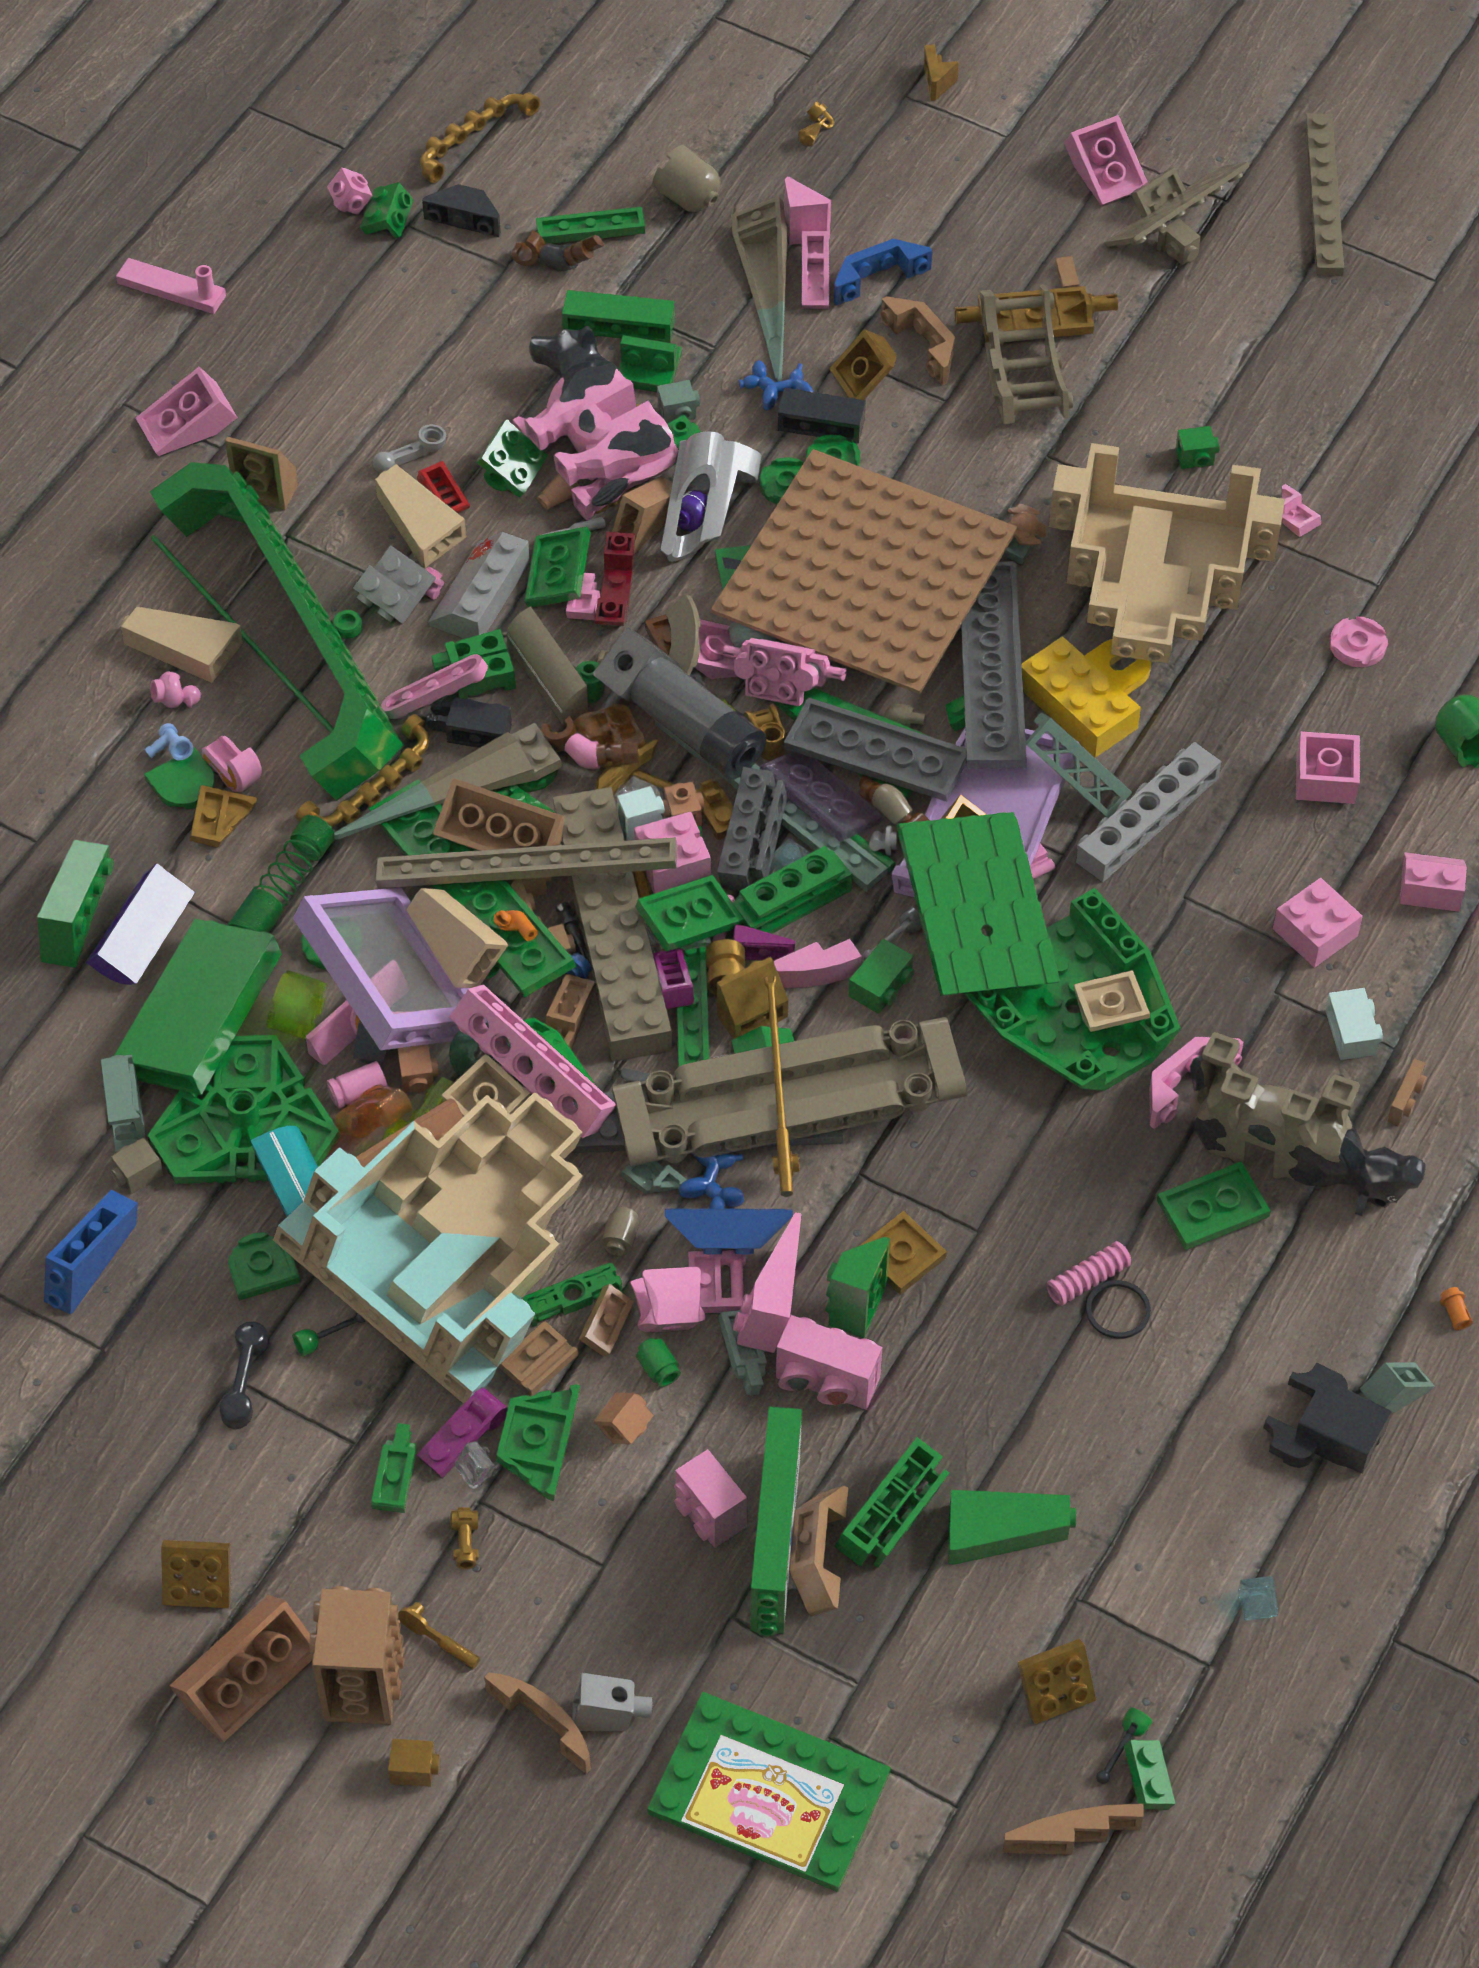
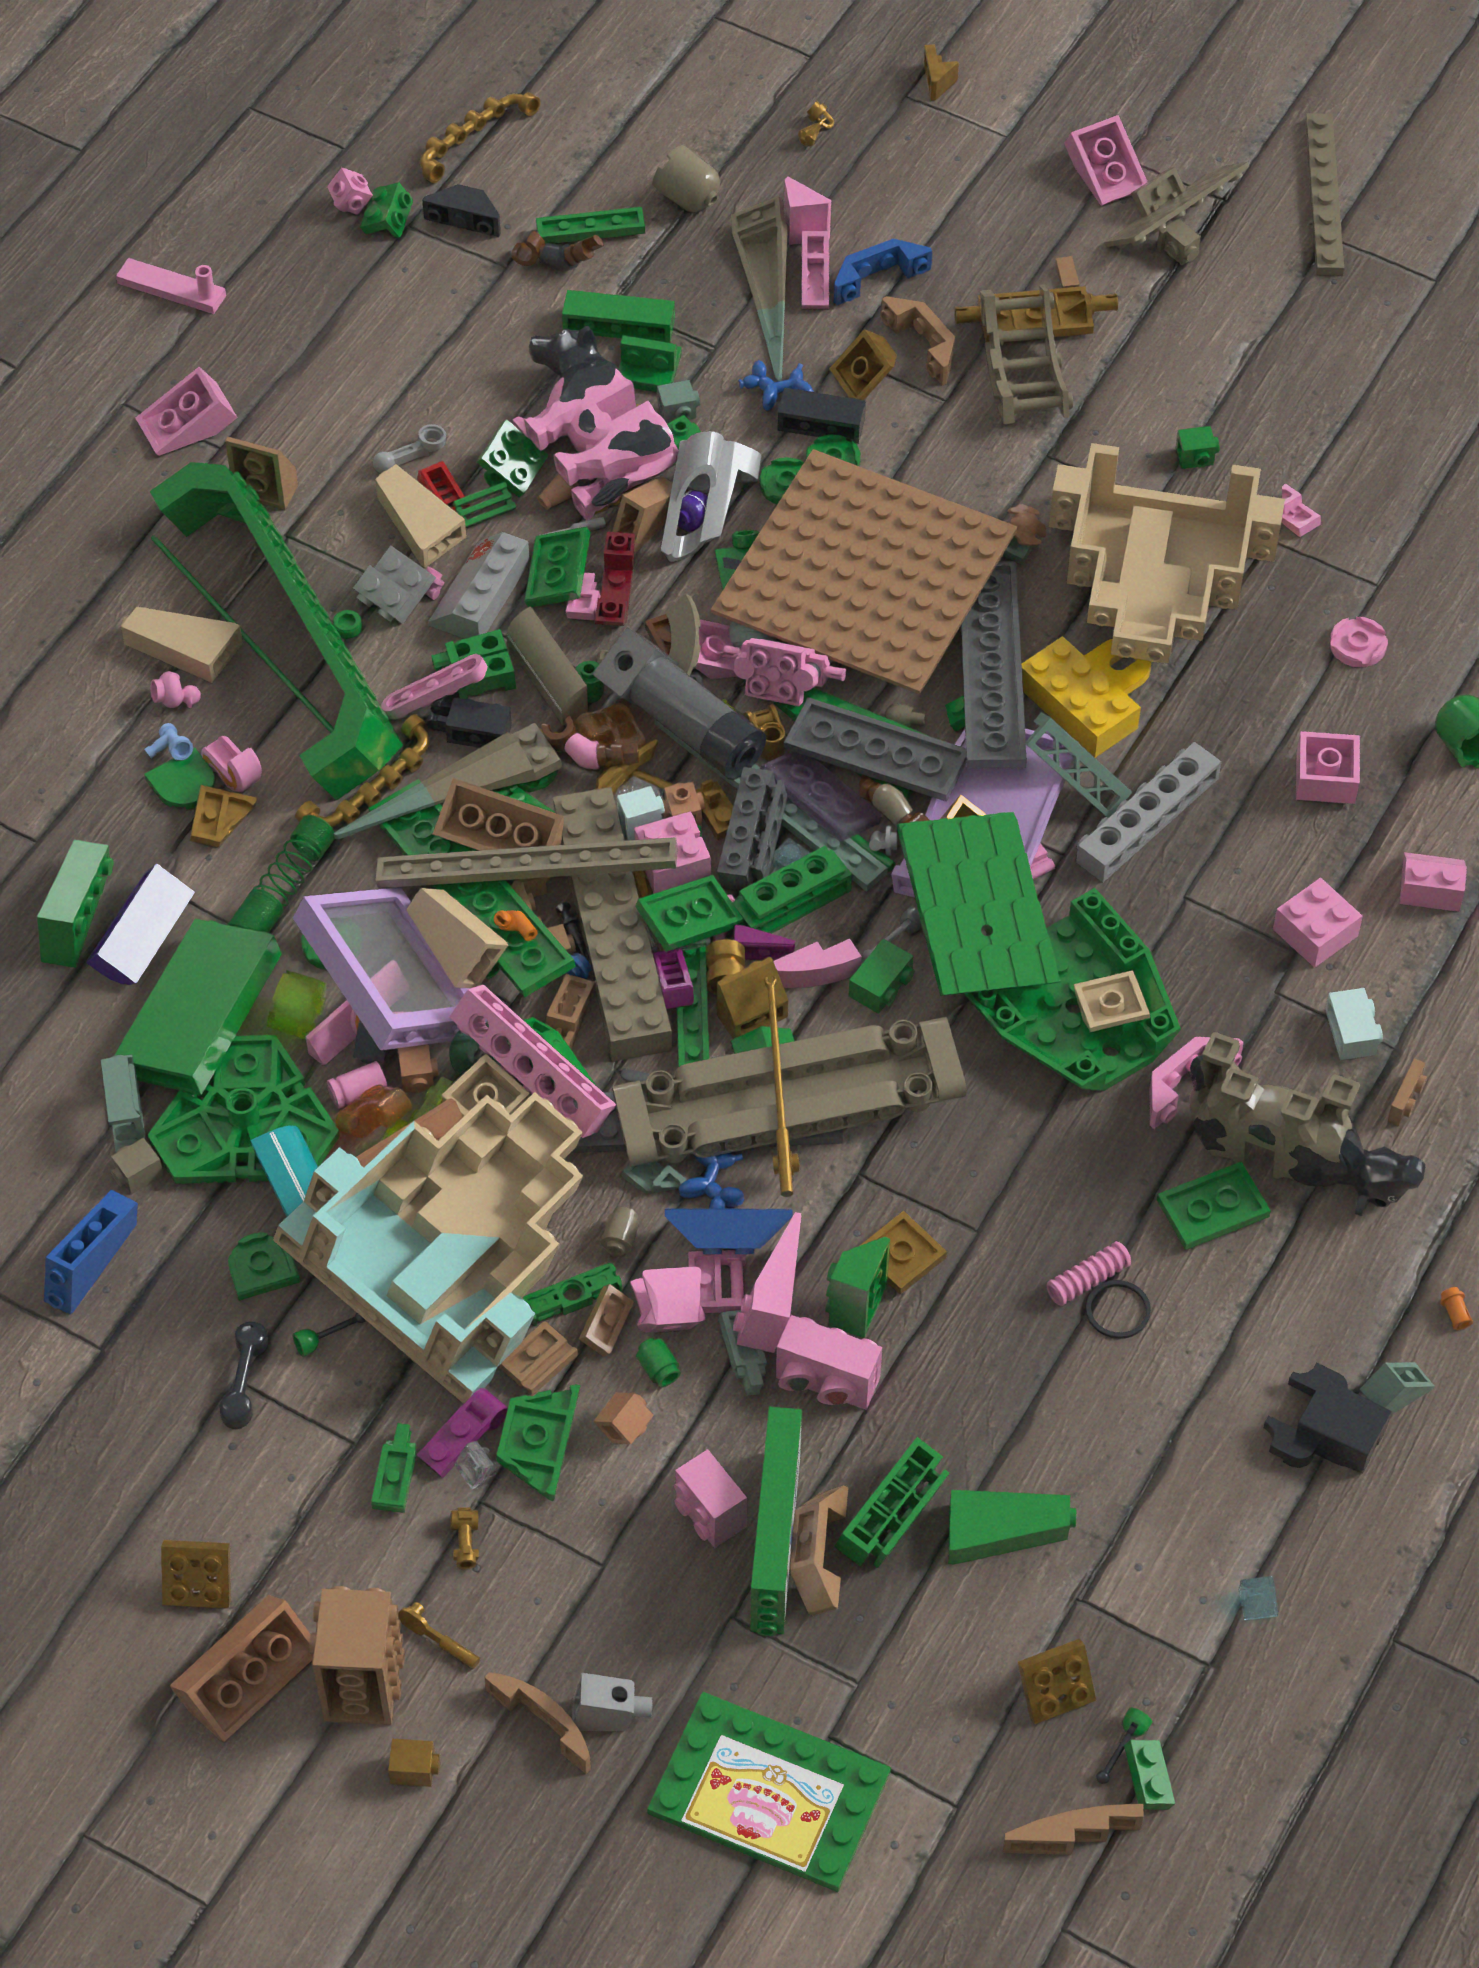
none -> green tile [453,482,516,528]
none -> green tile [732,529,759,548]

